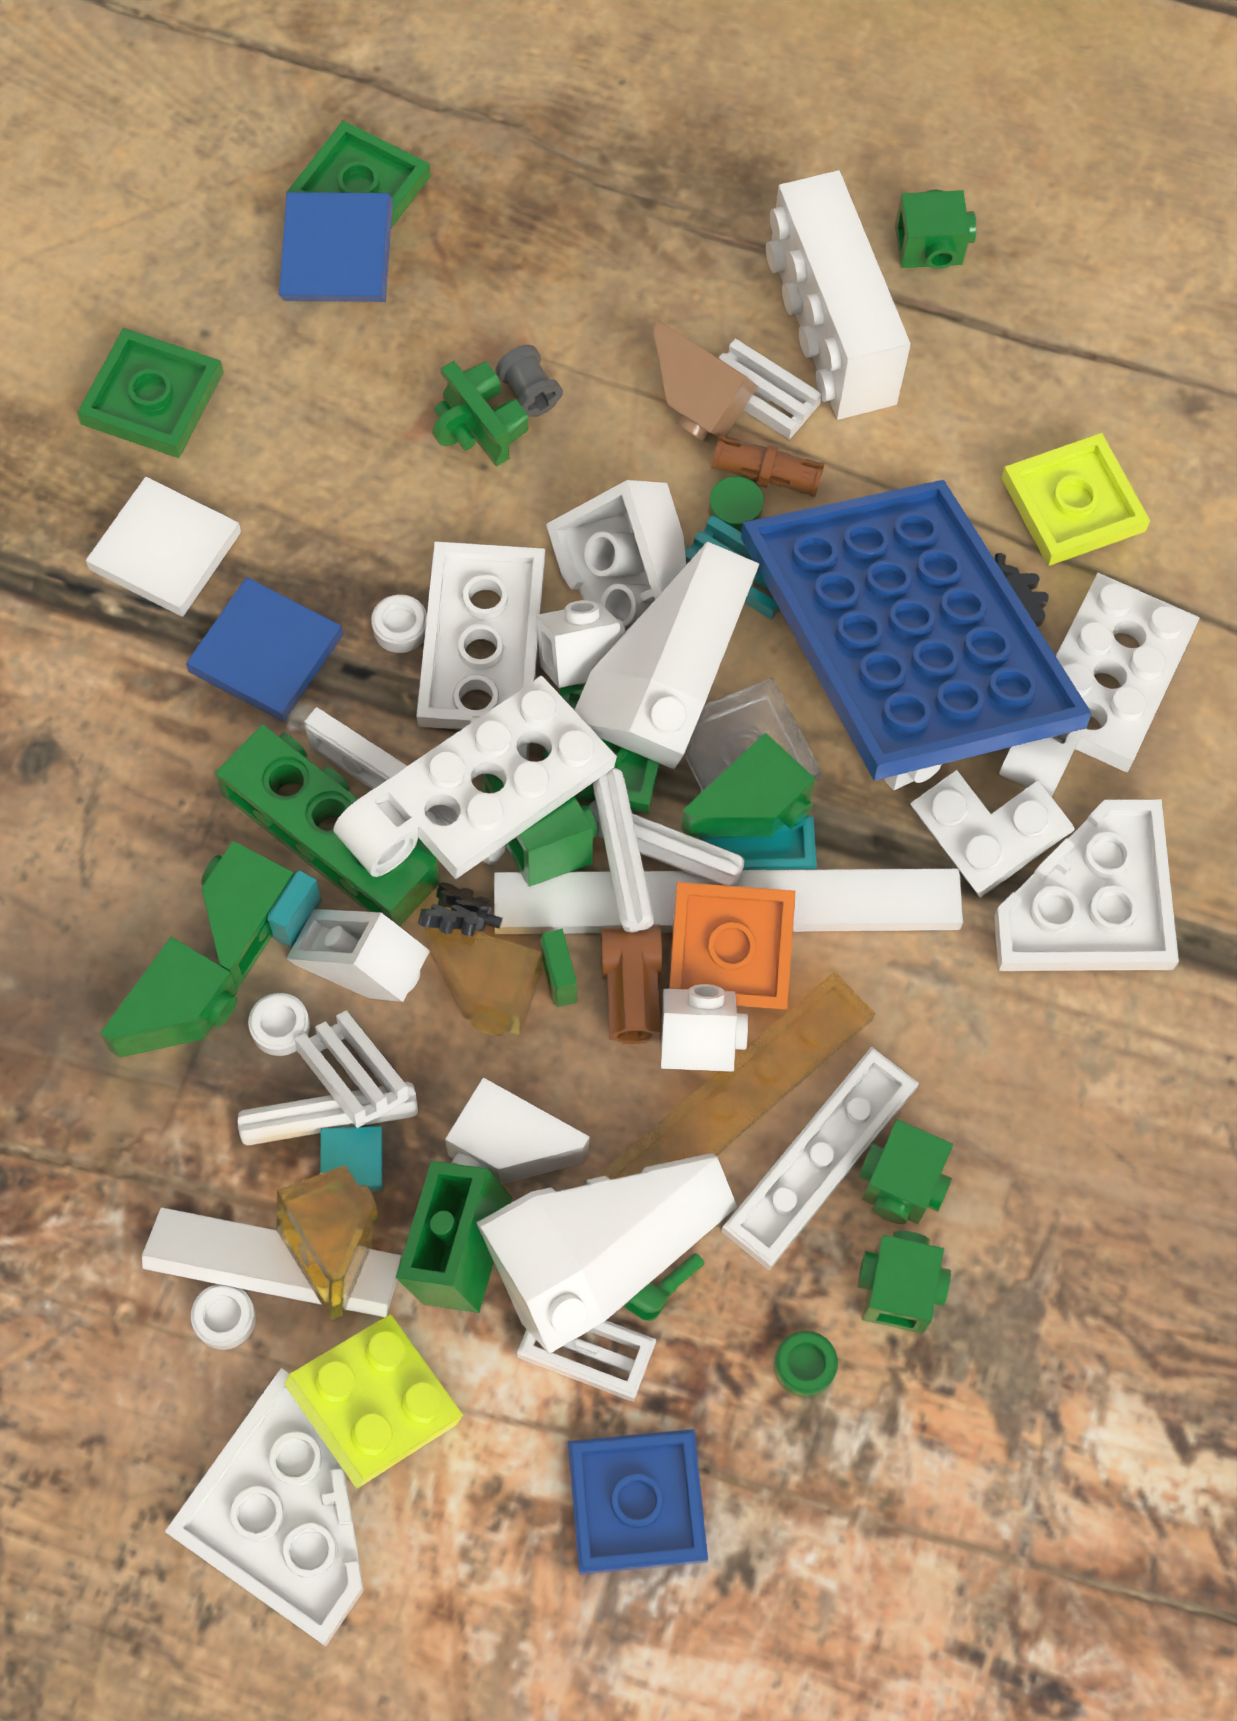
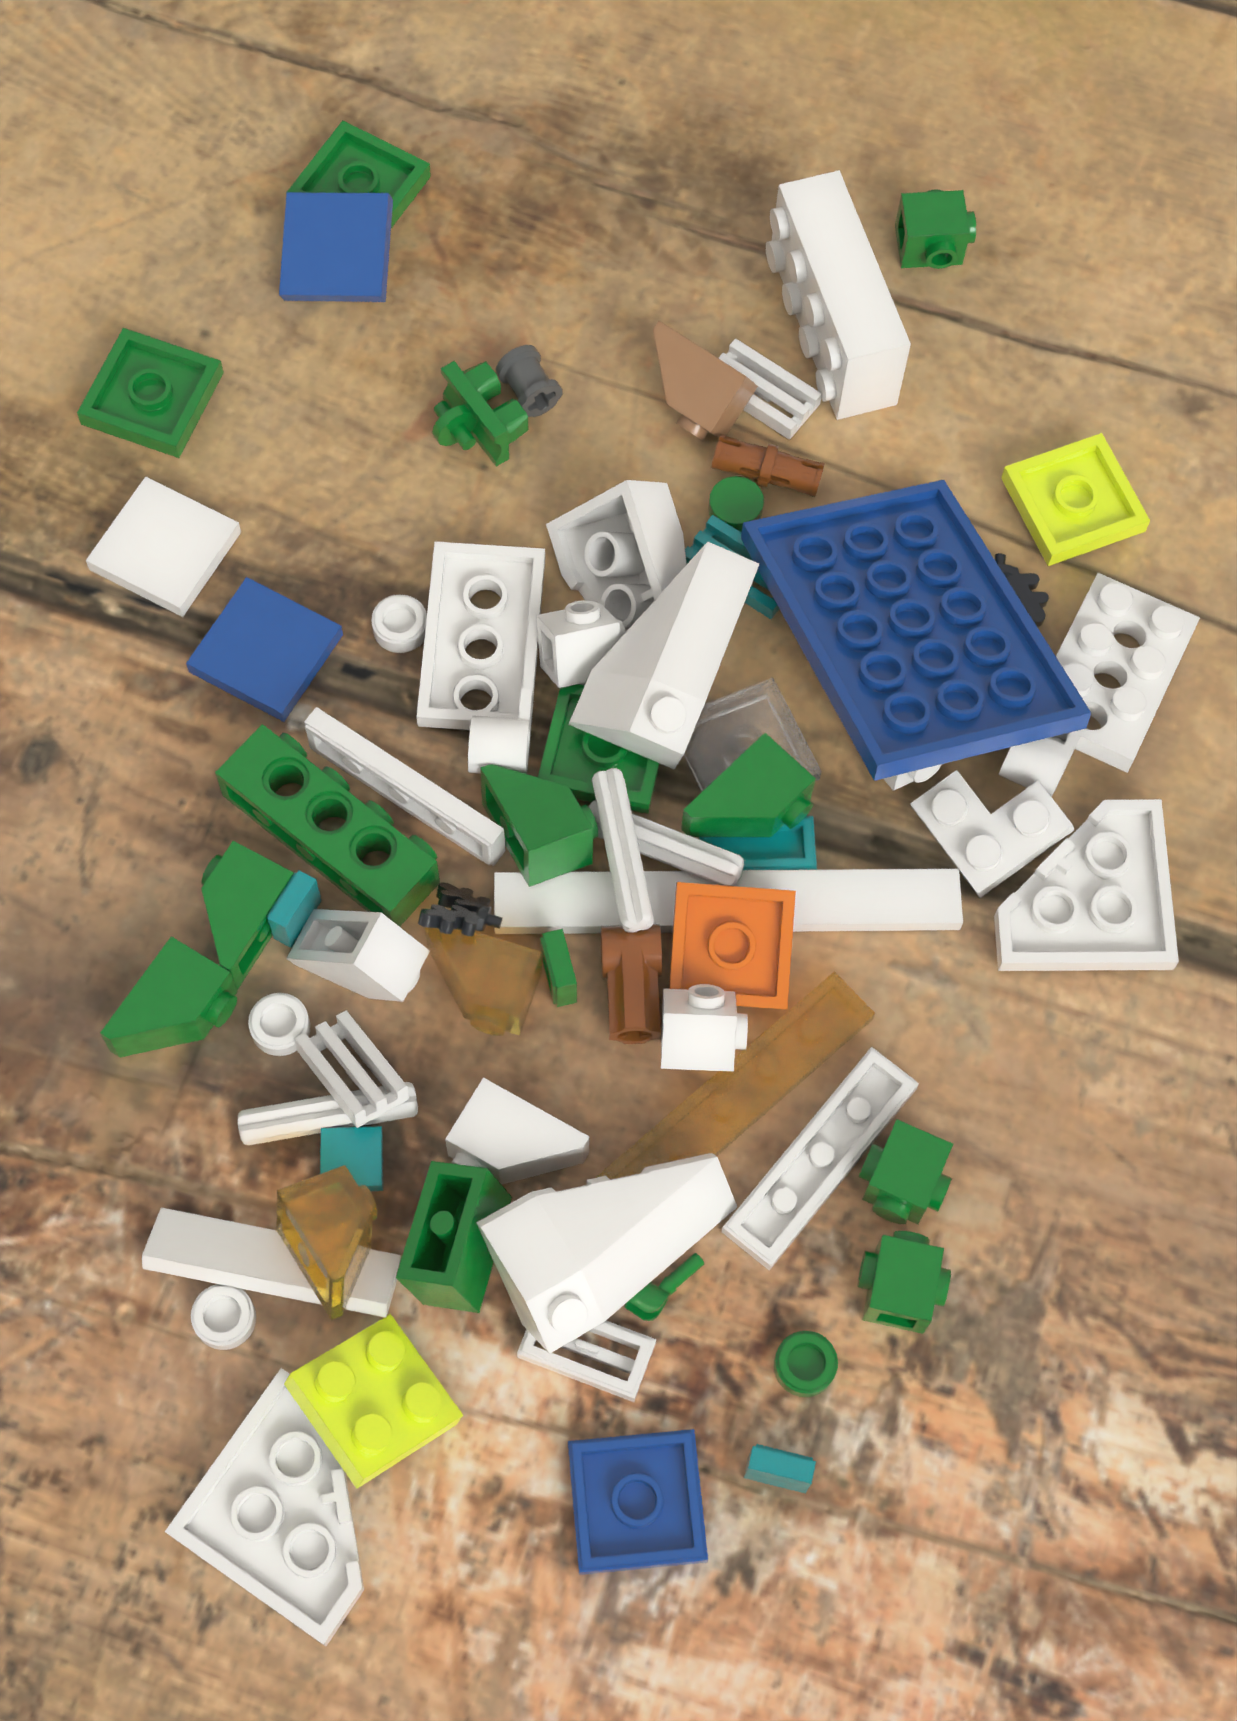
white hinge [334,675,617,879] -> none
none -> teal tile [744,1444,816,1494]

